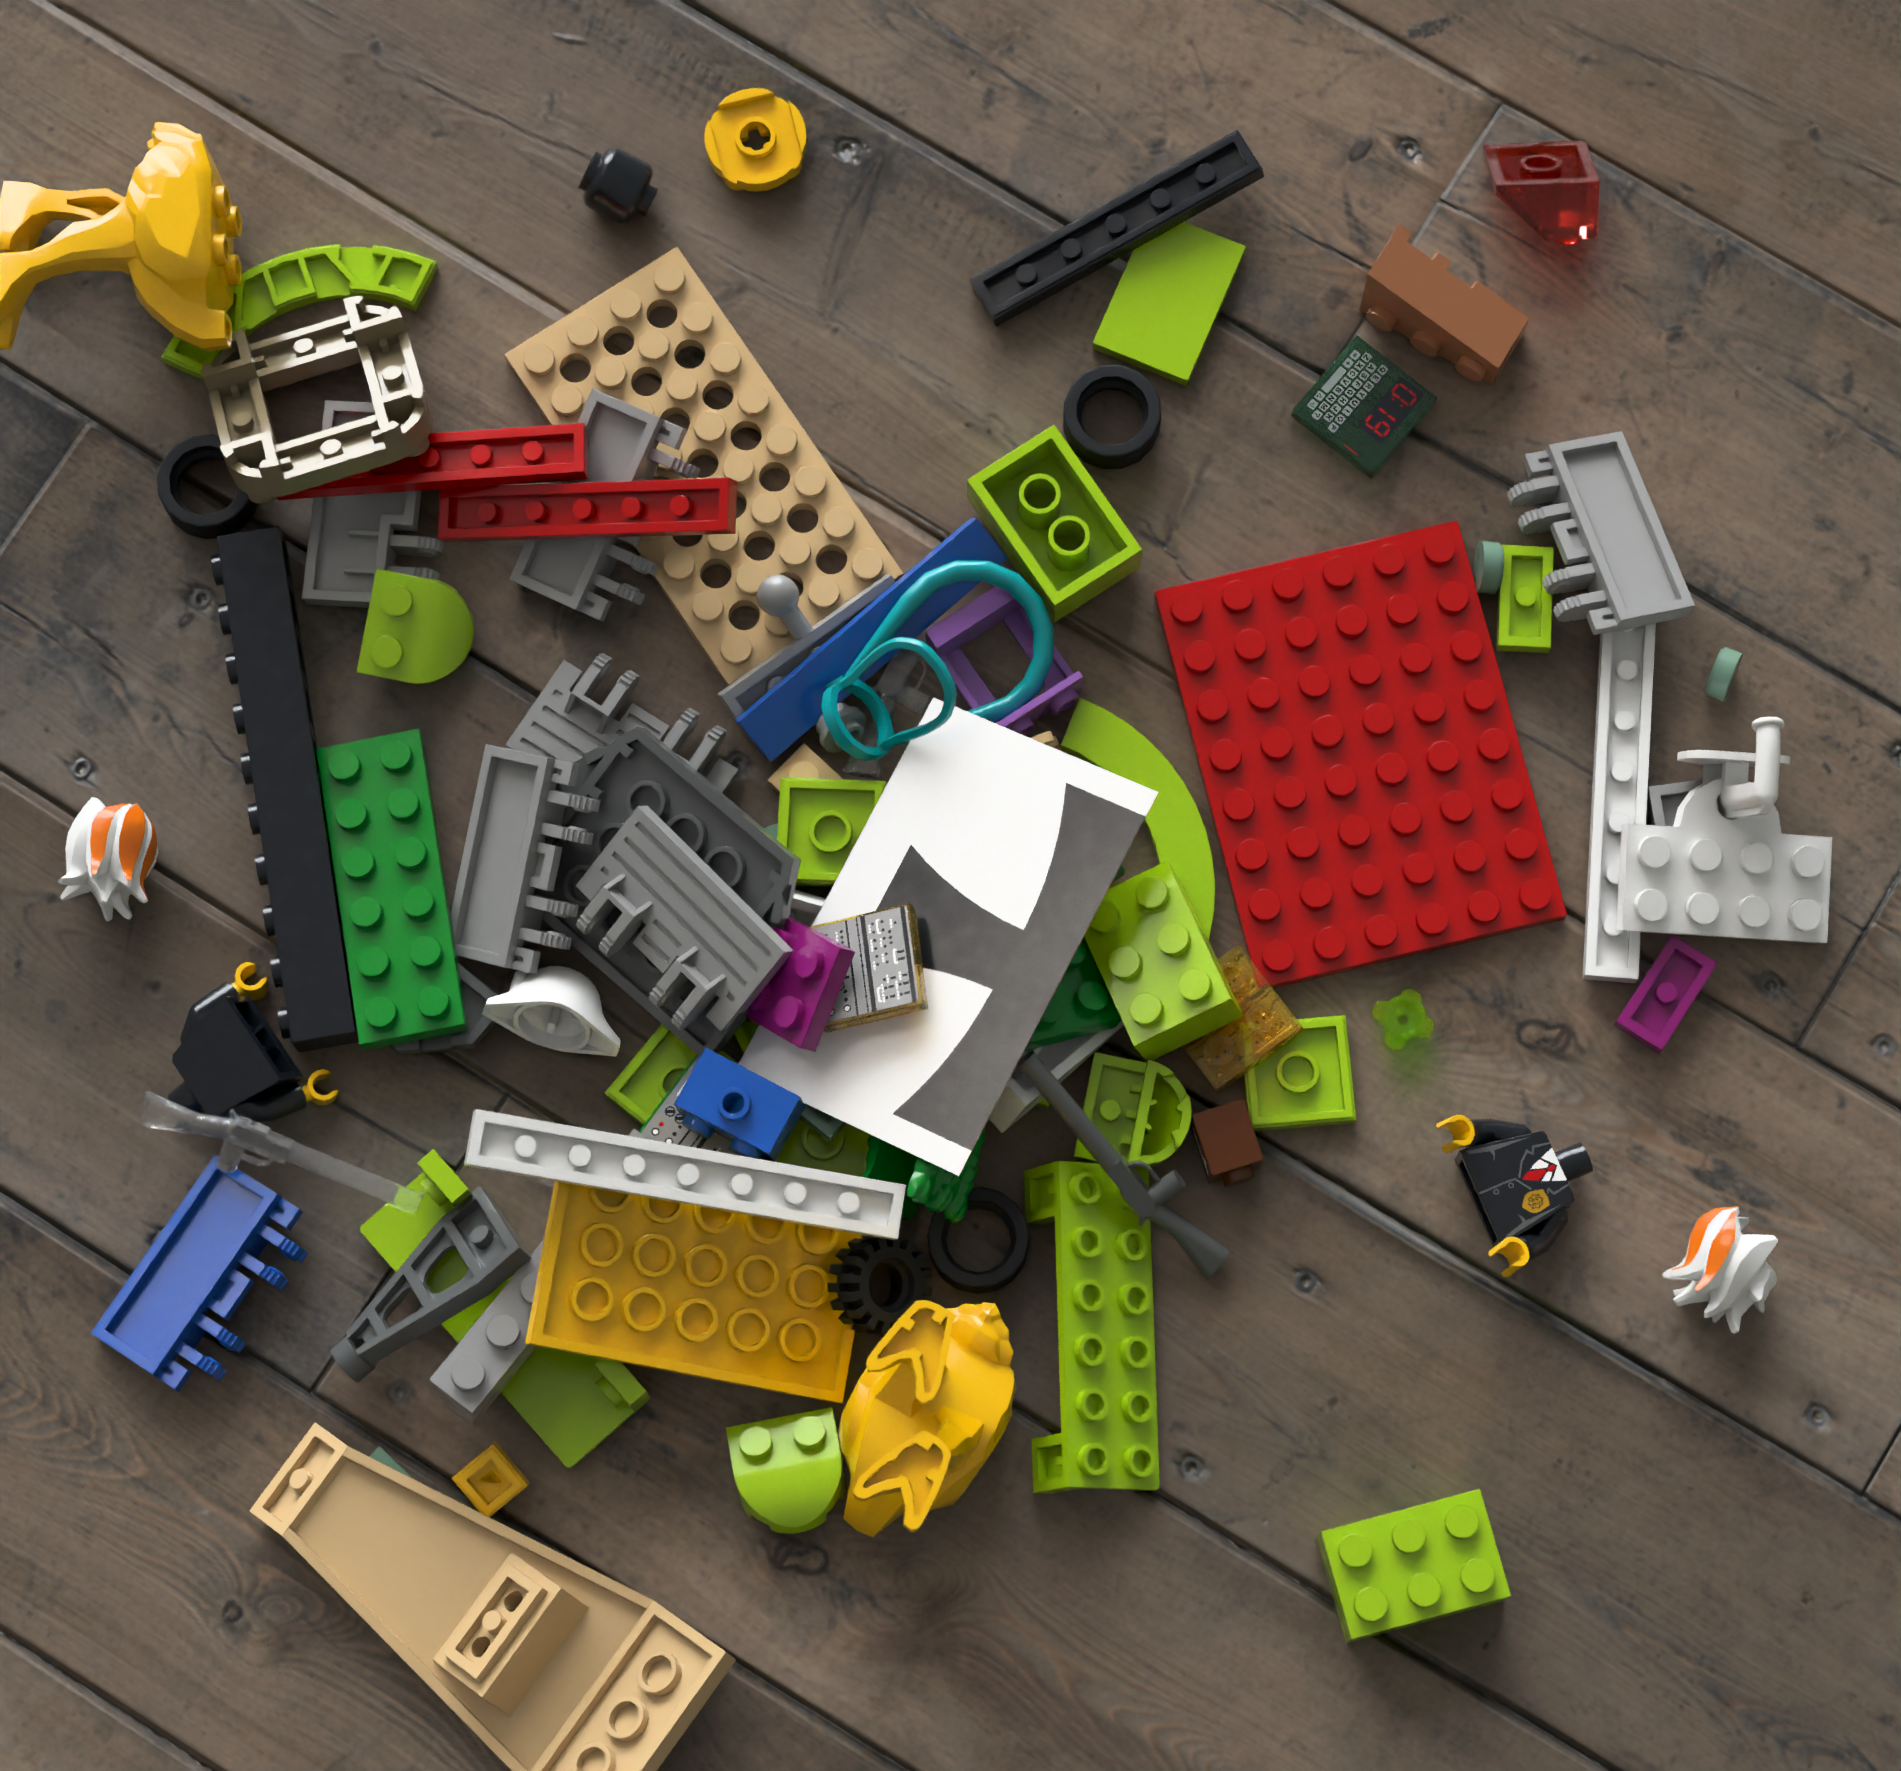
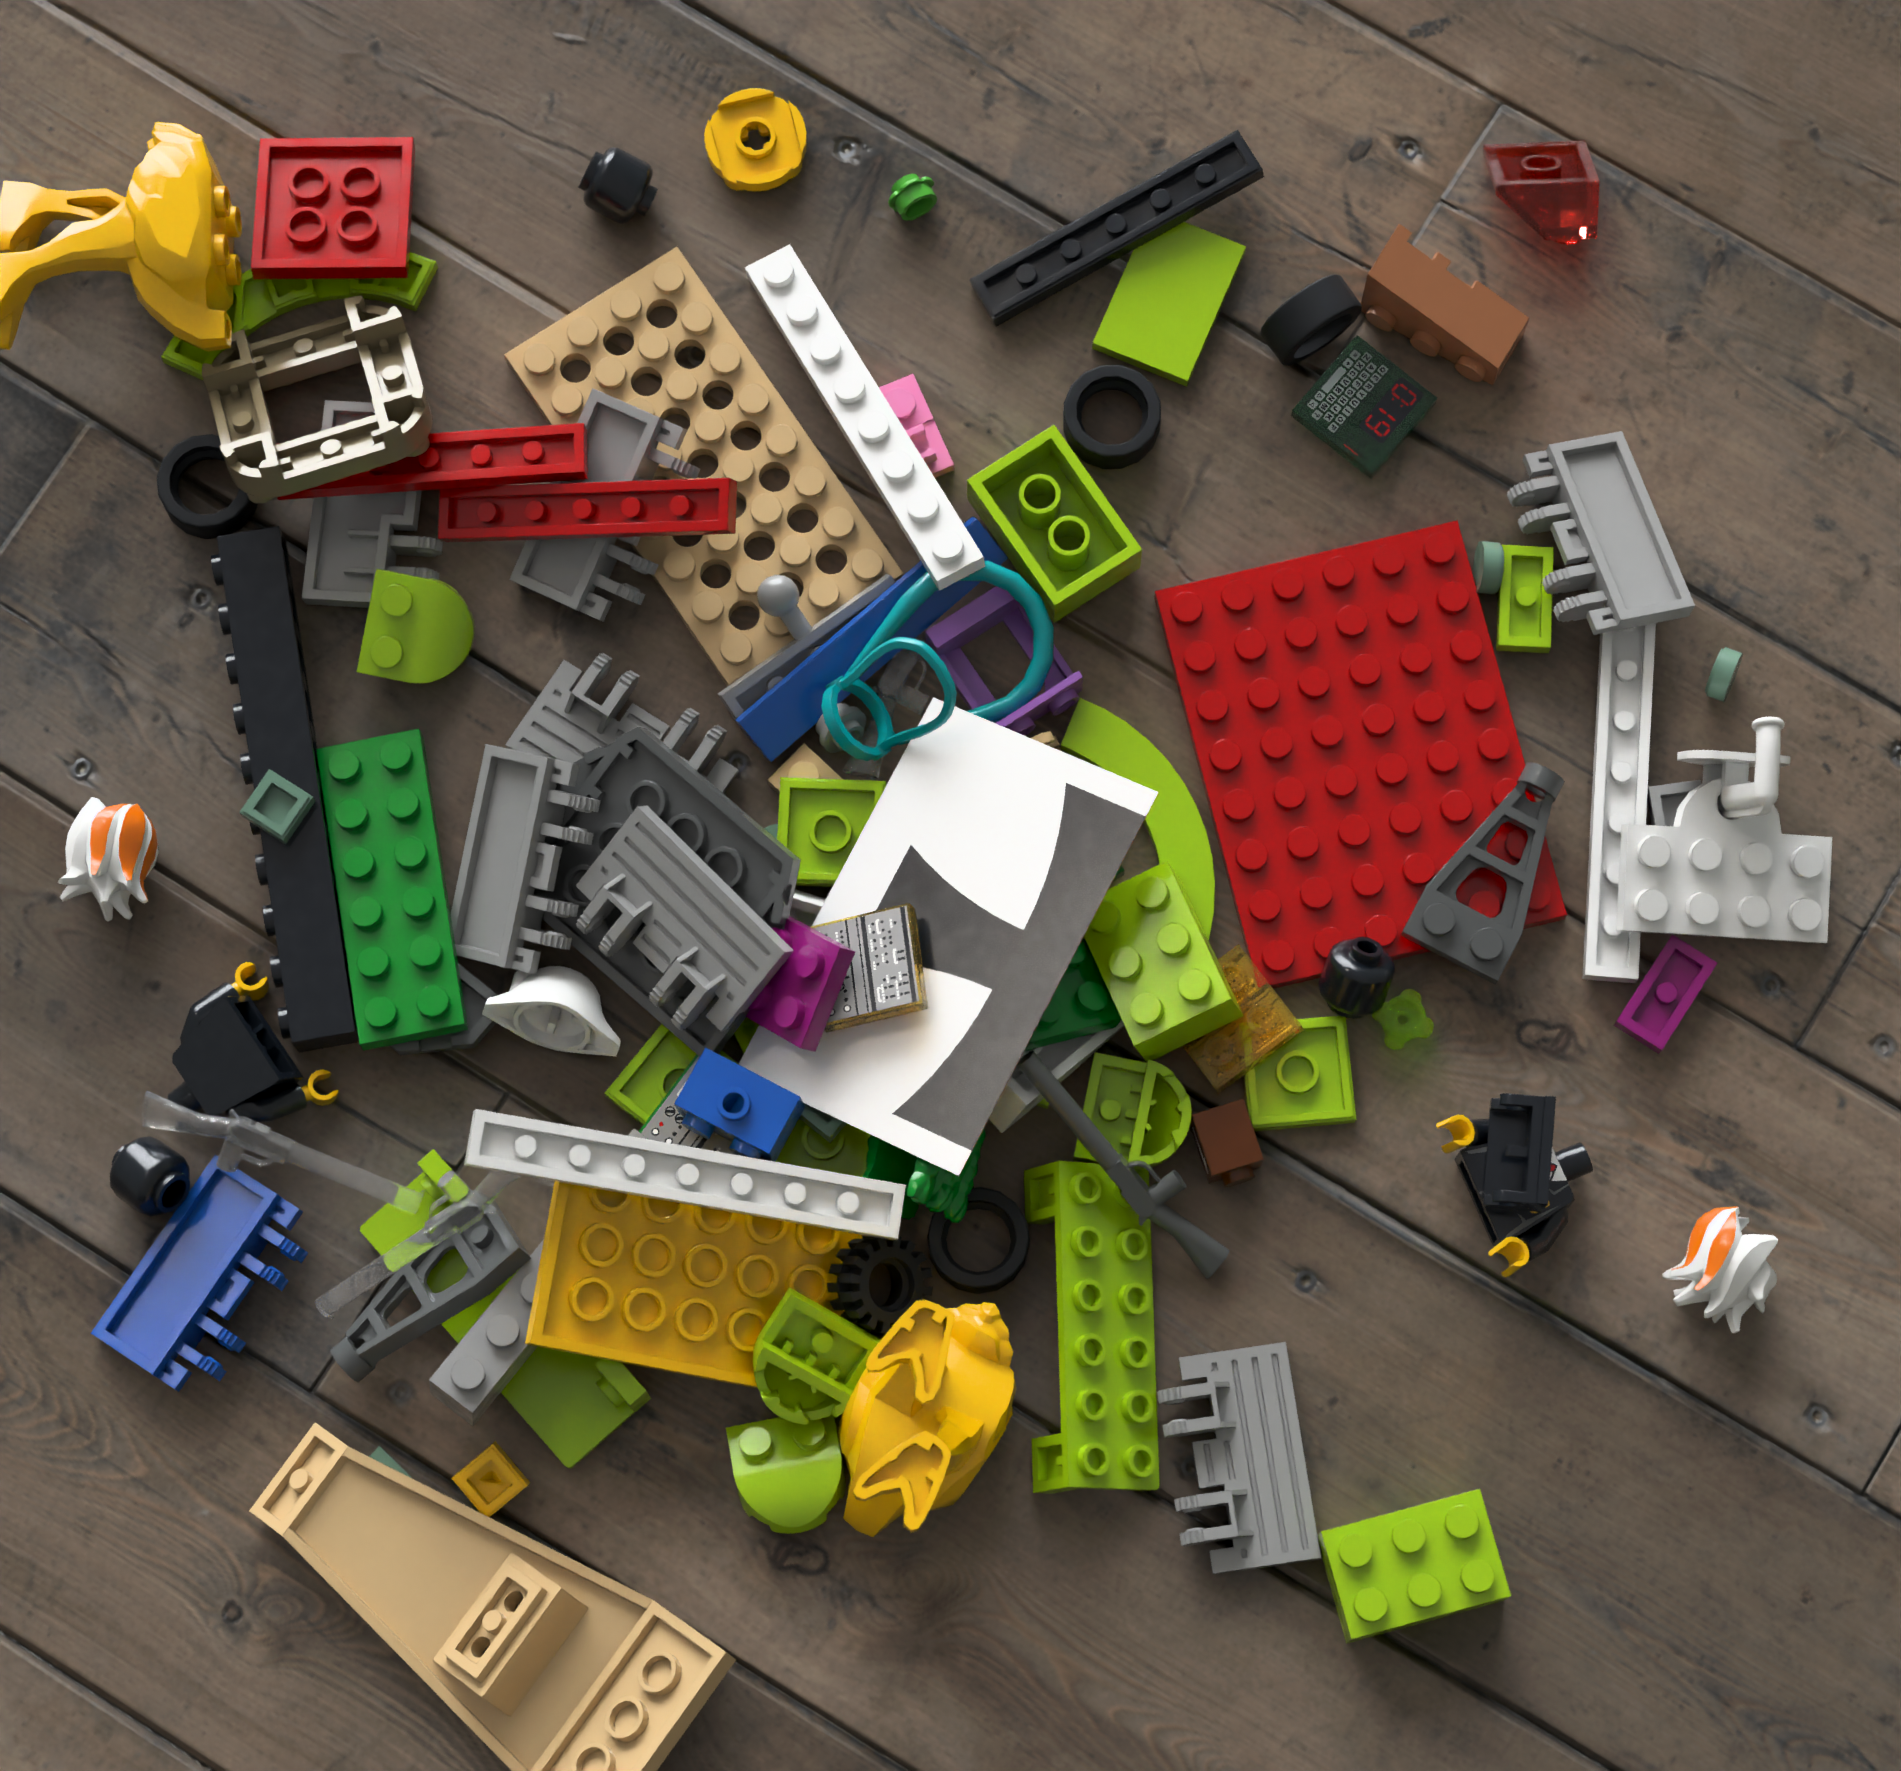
none -> black head [110,1136,190,1216]
none -> sand green tile [239,769,316,844]
none -> red plate [251,137,415,279]
none -> clear piece [315,1170,522,1319]
none -> white plate [745,244,986,591]
none -> lime slope [753,1287,881,1425]
none -> bright pink plate [879,374,954,478]
none -> bright green plate [888,174,937,221]
none -> light grey hinge [1157,1342,1321,1575]
none -> black tyre [1261,274,1362,365]
none -> black head [1319,937,1395,1019]
none -> dark grey plate [1401,762,1565,984]
none -> black hinge [1482,1093,1556,1213]

